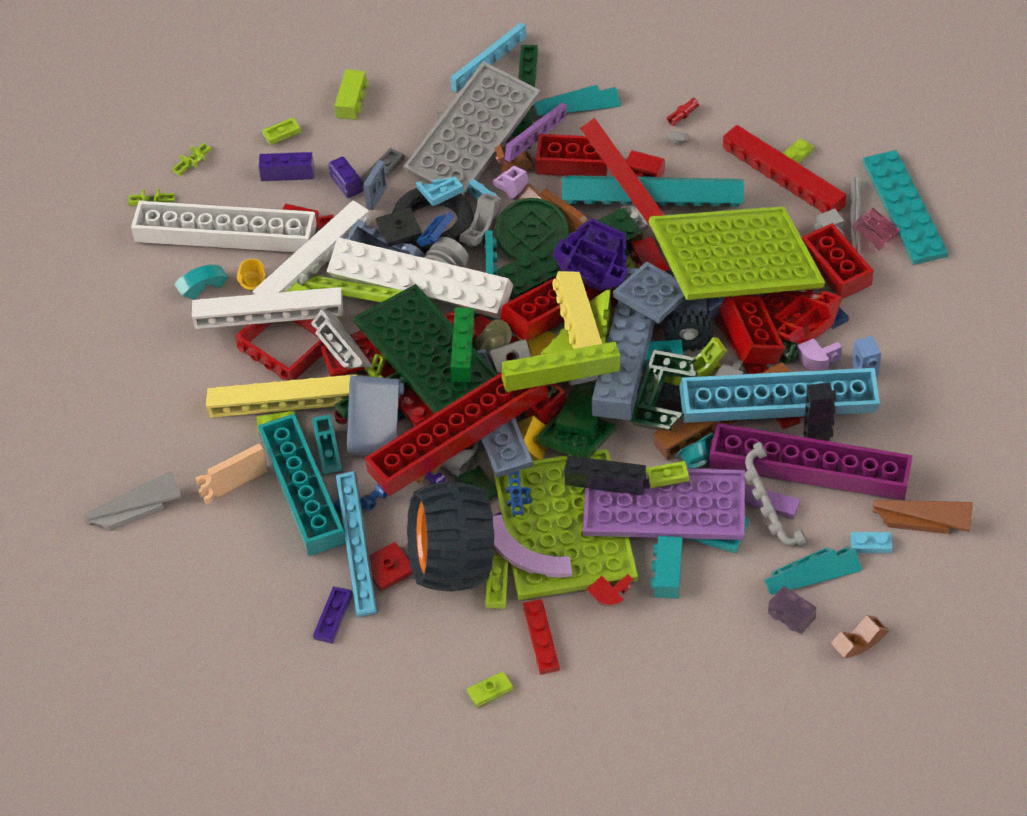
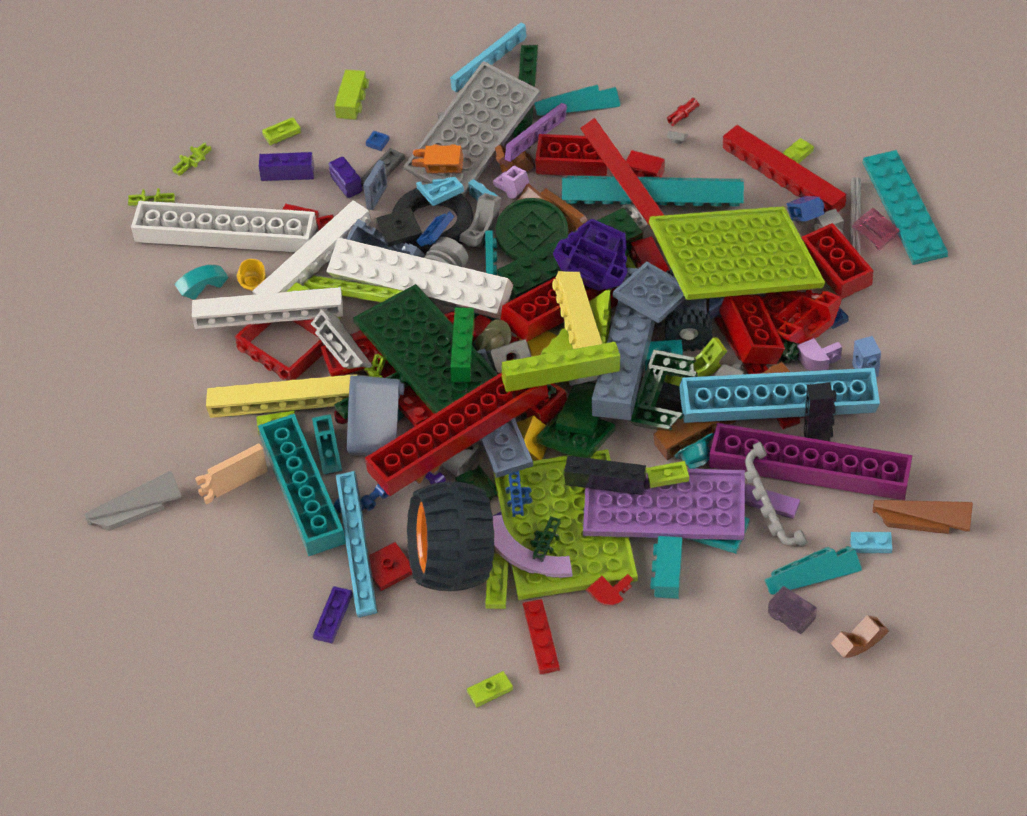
none -> blue tile [365,131,390,151]
none -> orange hinge [412,144,464,173]
none -> dark green piece [529,516,561,562]
none -> blue brick [786,196,824,222]

